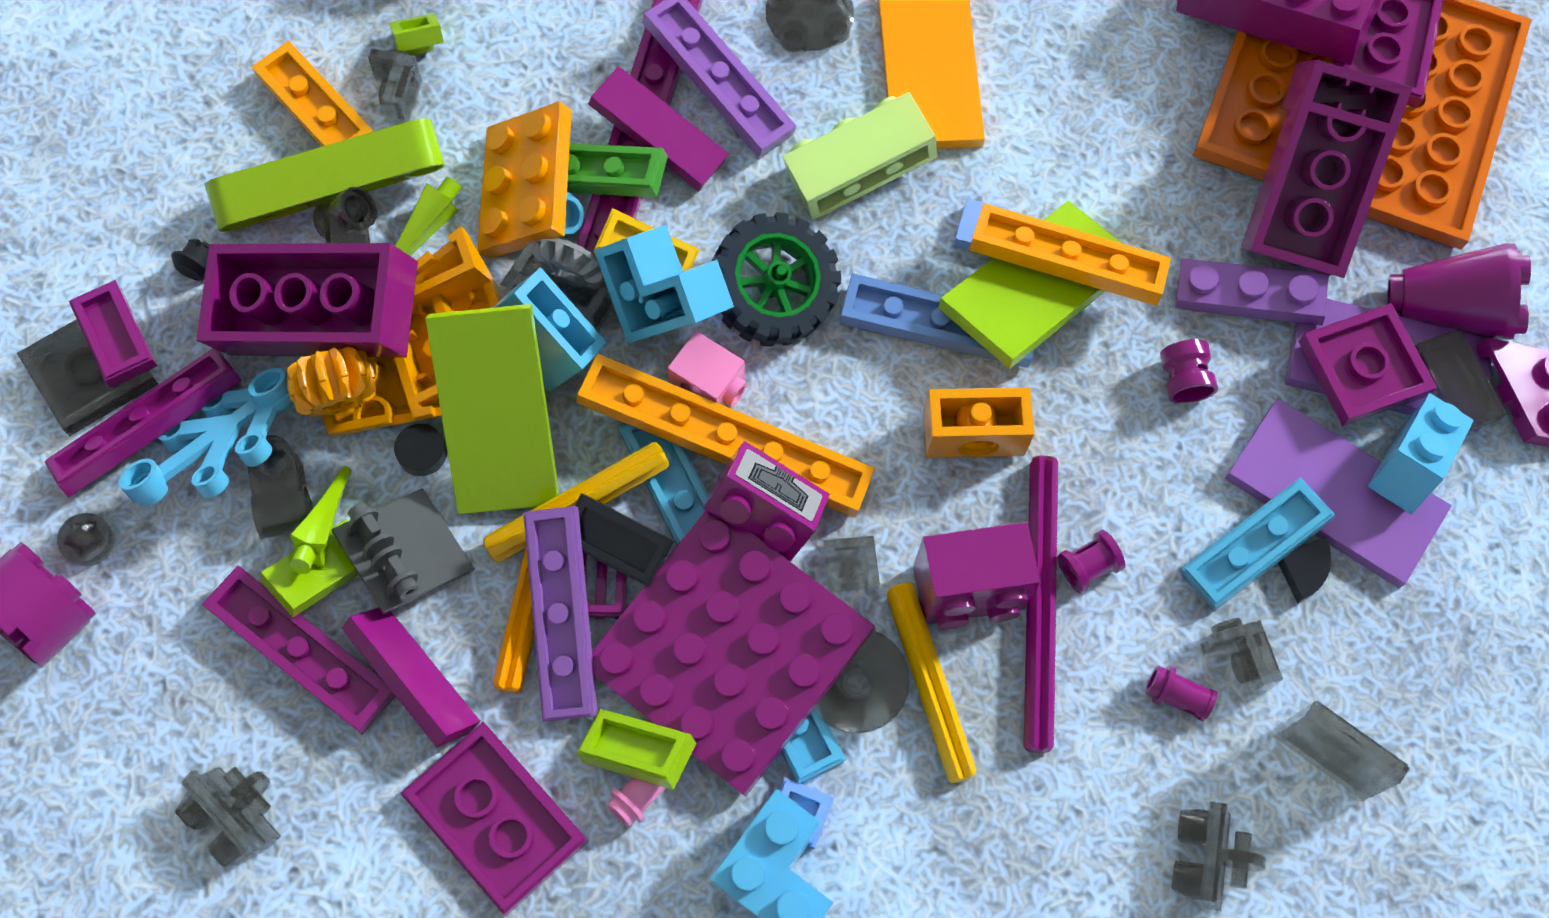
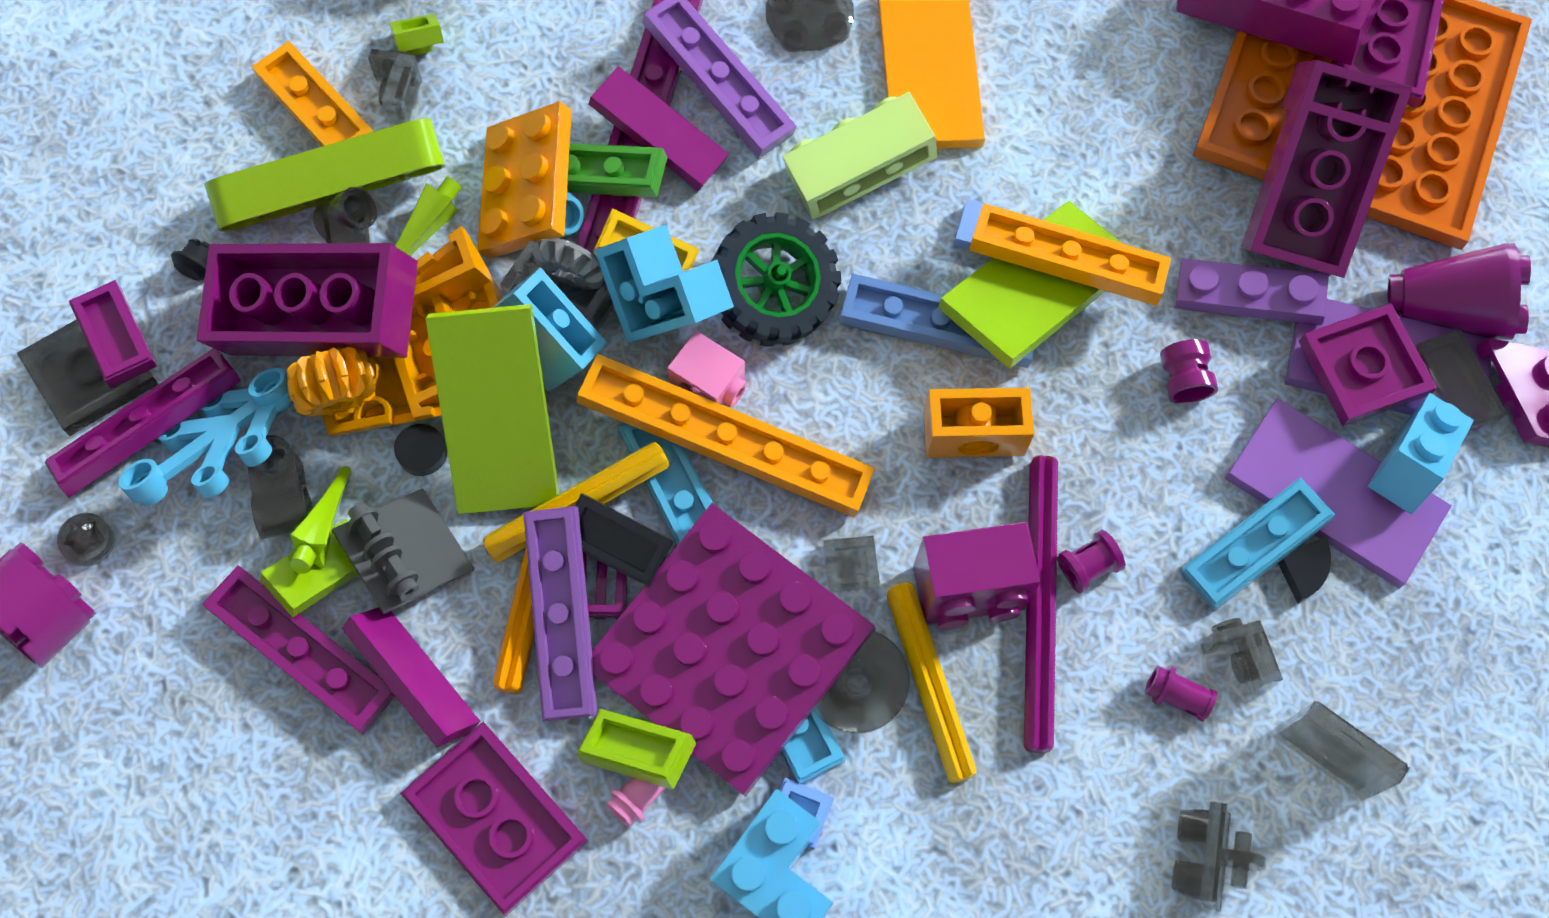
clear smoke hips [175,767,281,867] -> none
magenta brick [703,441,830,562] -> none

